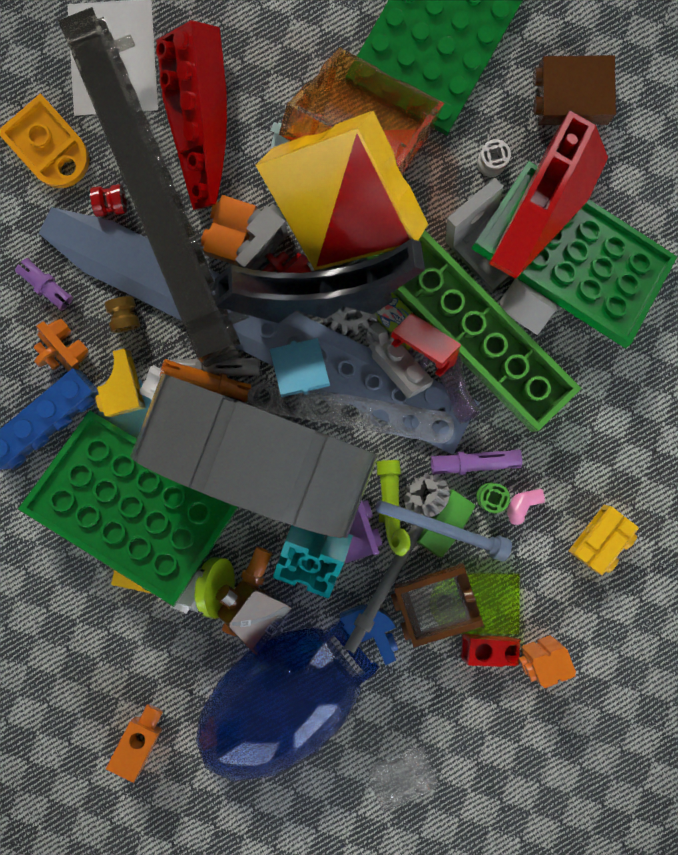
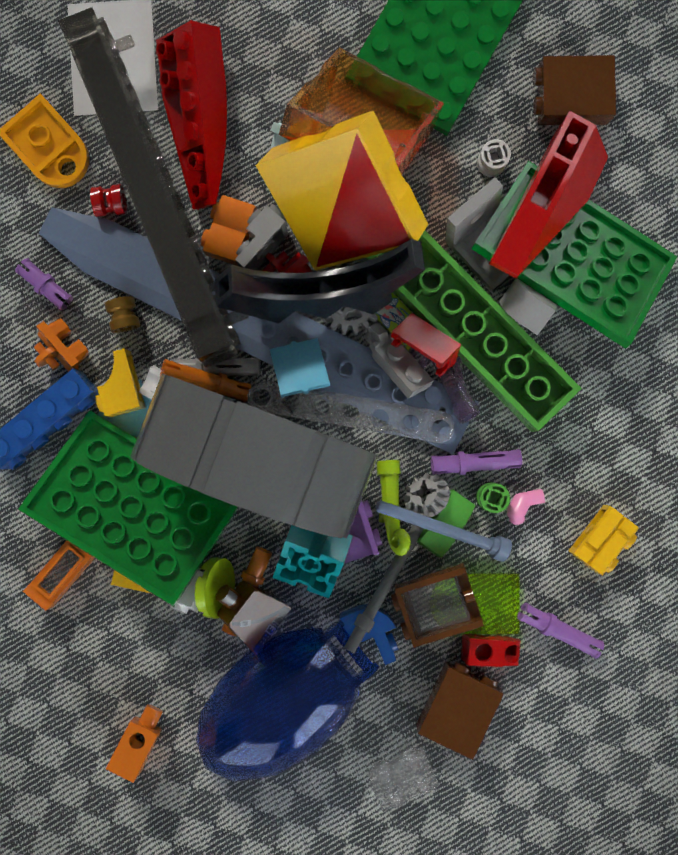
orange brick [519,635,576,688] -> none
none -> orange window [22,540,94,611]
none -> reddish brown brick [416,661,504,760]
none -> medium lavender pin [517,603,604,659]

